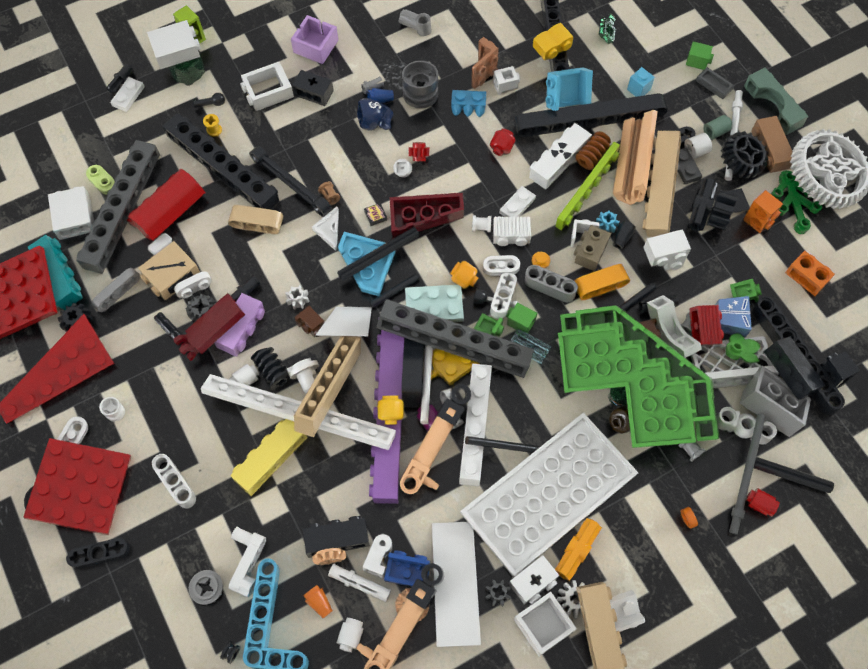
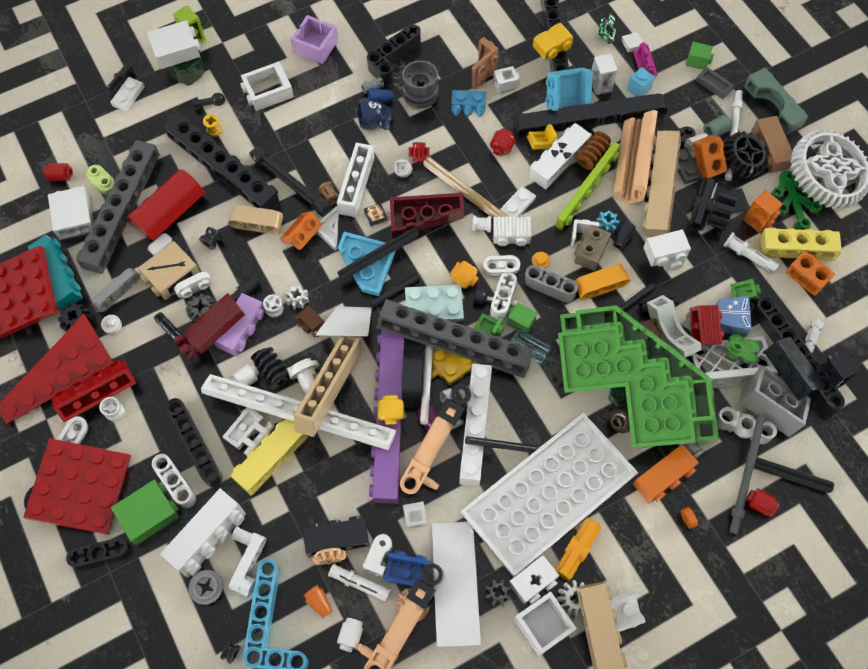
black brick [292,70,334,106] -> none
light grey piece [399,9,432,36] -> none
none -> red brick [43,163,73,181]
none -> red brick [51,359,136,422]
none -> white tile [101,315,122,335]
none -> bright green brick [111,479,179,546]
none -> white brick [160,489,246,578]
none -> black beam [166,398,223,487]
none -> black wheel [199,227,223,250]
none -> white plate [223,407,275,456]
none -> white wheel [263,294,284,318]
none -> orange bracket [280,211,322,250]
none -> white brick [337,143,375,217]
none -> black beam [367,24,421,84]
none -> white plate [403,502,427,527]
none -> tan axle [423,157,508,219]
none -> yellow bracket [527,124,557,150]
none -> white brick [592,54,618,95]
none -> white tile [621,32,643,53]
none -> dark pink hinge [633,42,658,76]
none -> orange brick [633,444,699,504]
none -> orange brick [692,135,727,178]
none -> white pin [723,232,779,274]
none -> light yellow brick [759,227,842,260]
none -> white axle [804,319,824,353]

